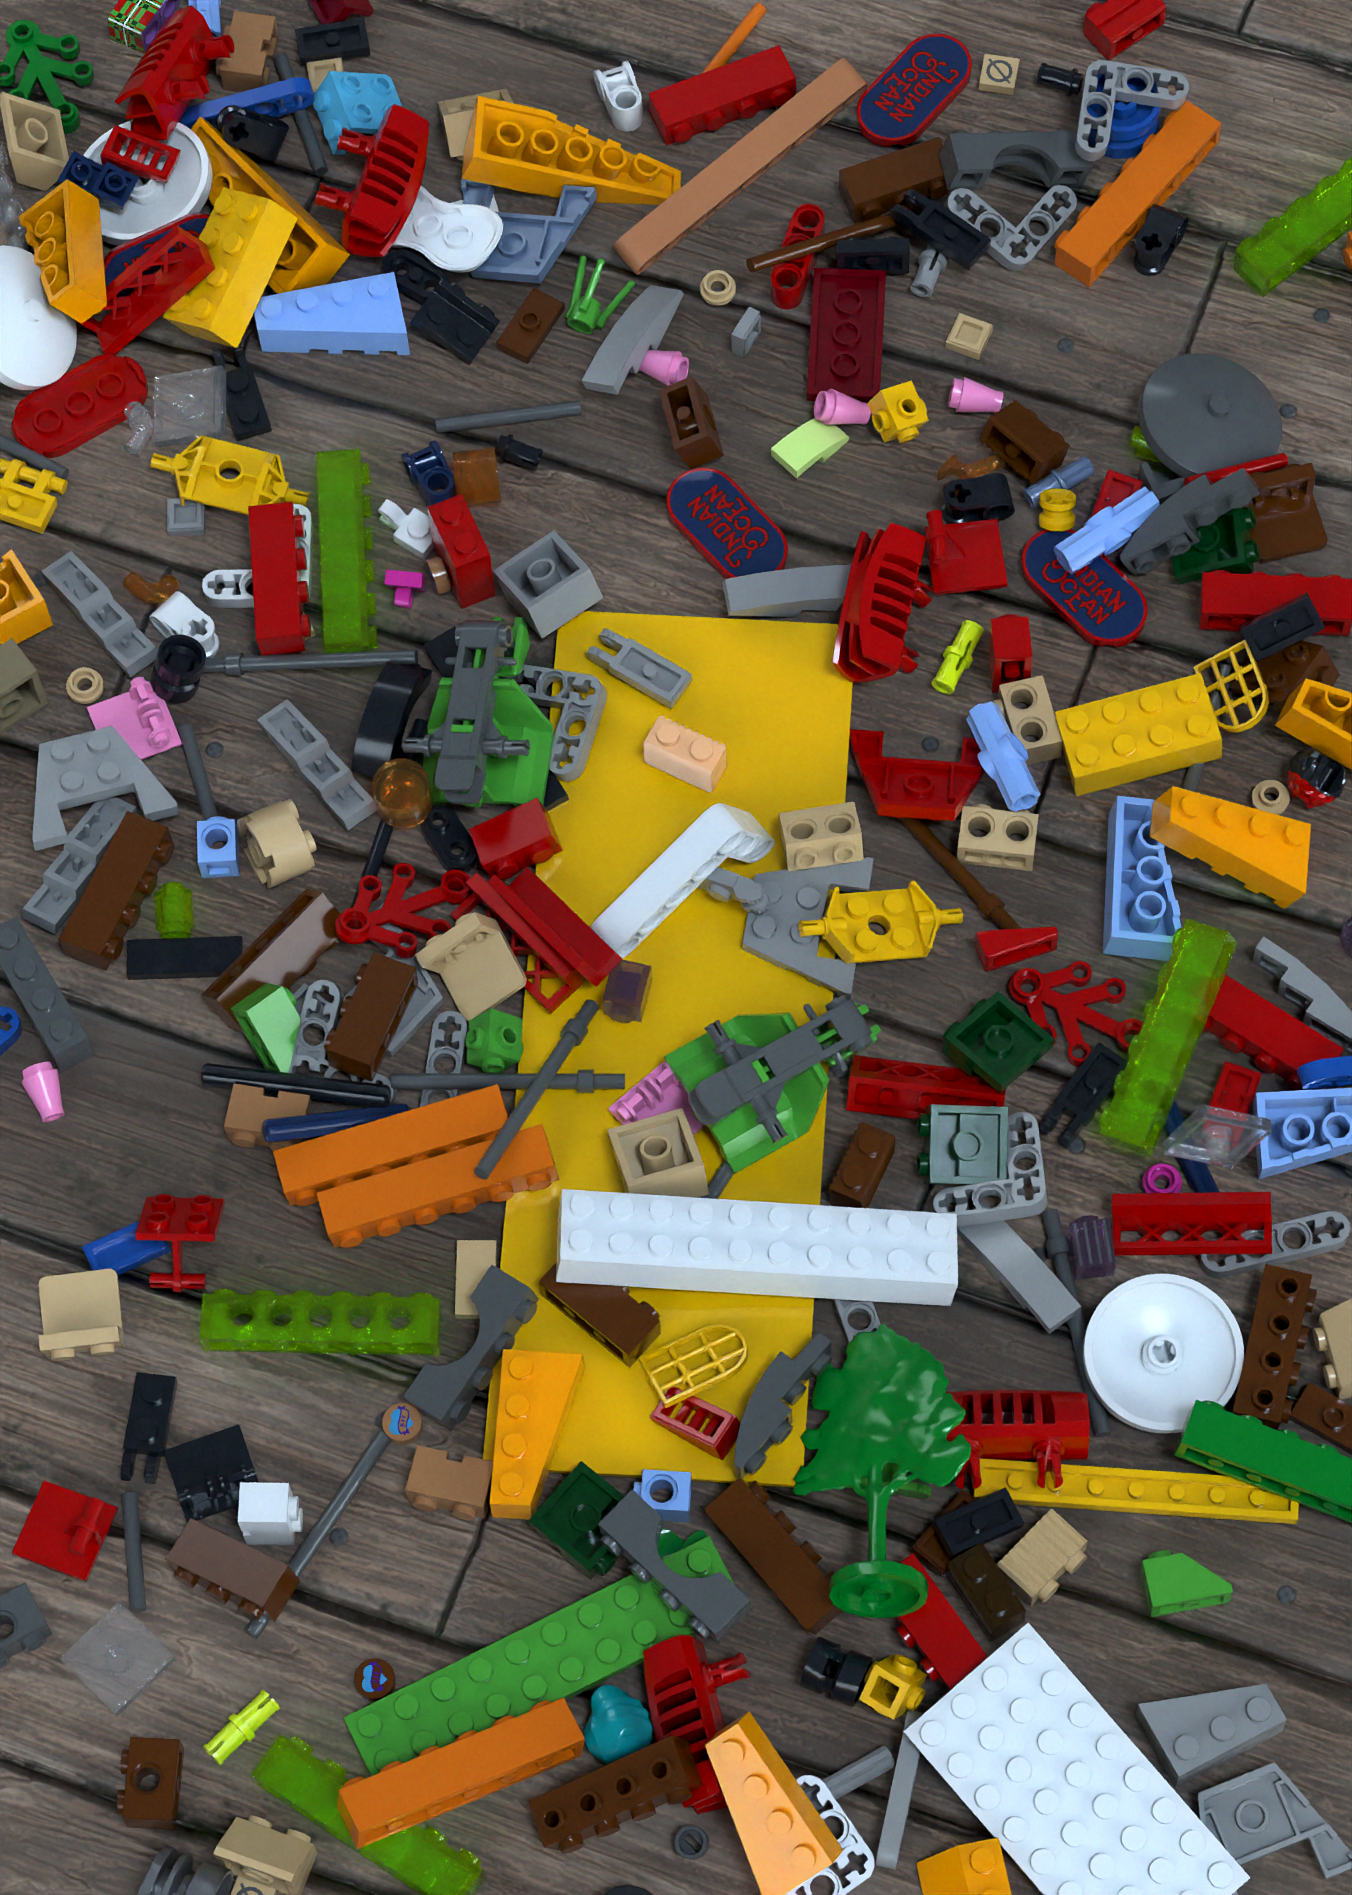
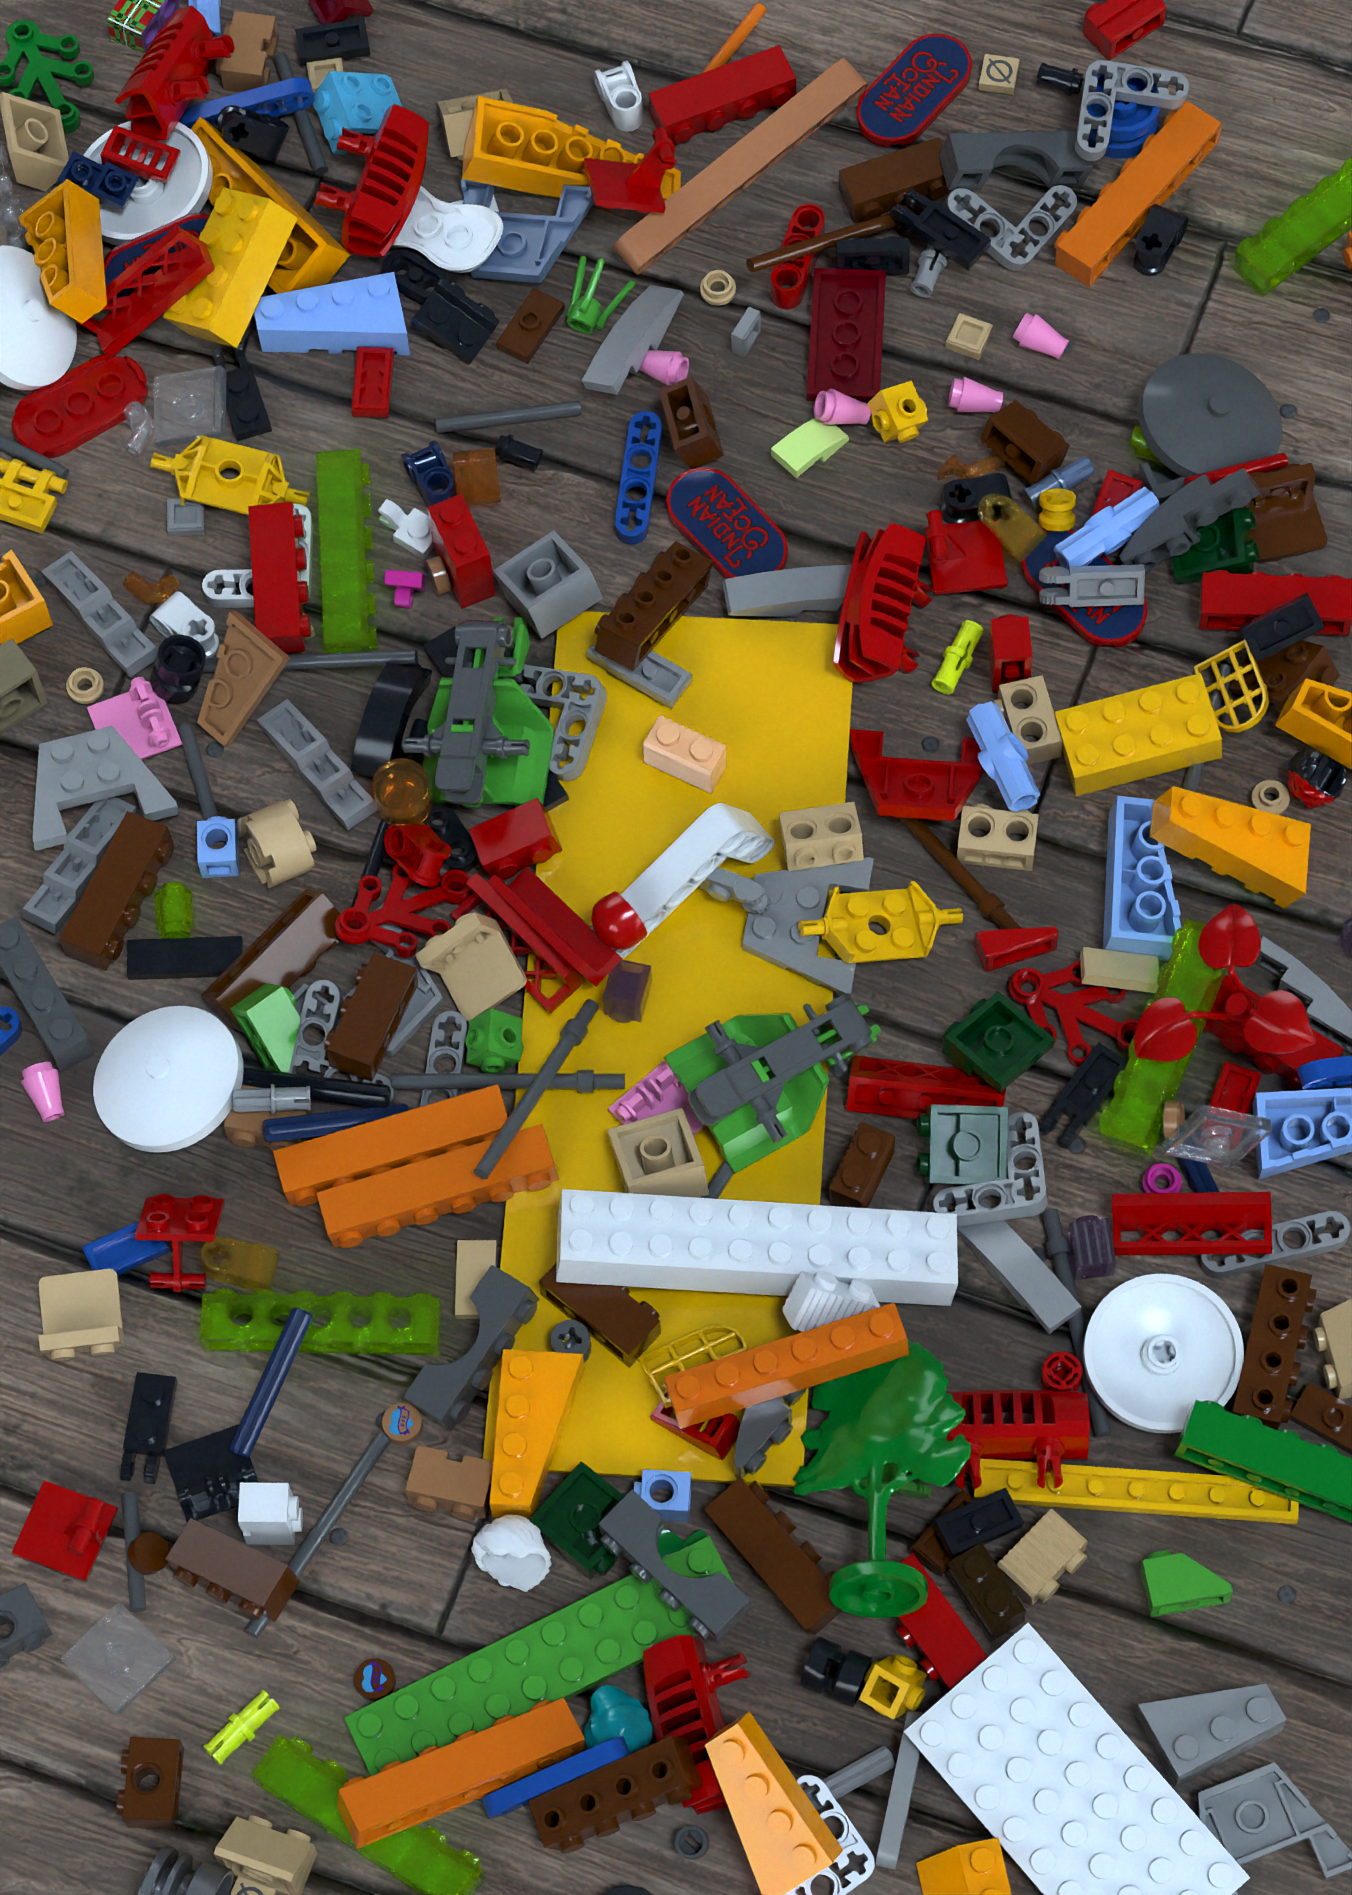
none -> white dish [93,1006,244,1153]
none -> reddish brown tile [127,1532,170,1575]
none -> medium nougat wing [197,611,290,746]
none -> clear yellow piece [201,1236,280,1292]
none -> dark blue axle [230,1307,313,1458]
none -> light grey axle [233,1084,311,1115]
none -> red plate [351,347,394,418]
none -> red piece [384,824,452,887]
none -> white hair [471,1514,552,1592]
none -> blue beam [481,1736,630,1819]
none -> dark grey wheel [550,1320,591,1362]
none -> red plate [583,128,676,213]
none -> red hair [591,891,647,950]
none -> reddish brown brick [594,541,713,671]
none -> blue beam [615,411,662,545]
none -> orange brick [664,1302,909,1429]
none -> white brick [782,1271,881,1332]
none -> clear yellow piece [978,493,1048,562]
none -> bright pink cone [1013,313,1069,360]
none -> light grey hinge [1039,564,1145,607]
none -> red wheel [1041,1351,1082,1392]
none -> tan tile [1080,947,1160,993]
none -> red plant [1134,904,1316,1062]
none -> medium nougat tile [1163,1100,1185,1140]

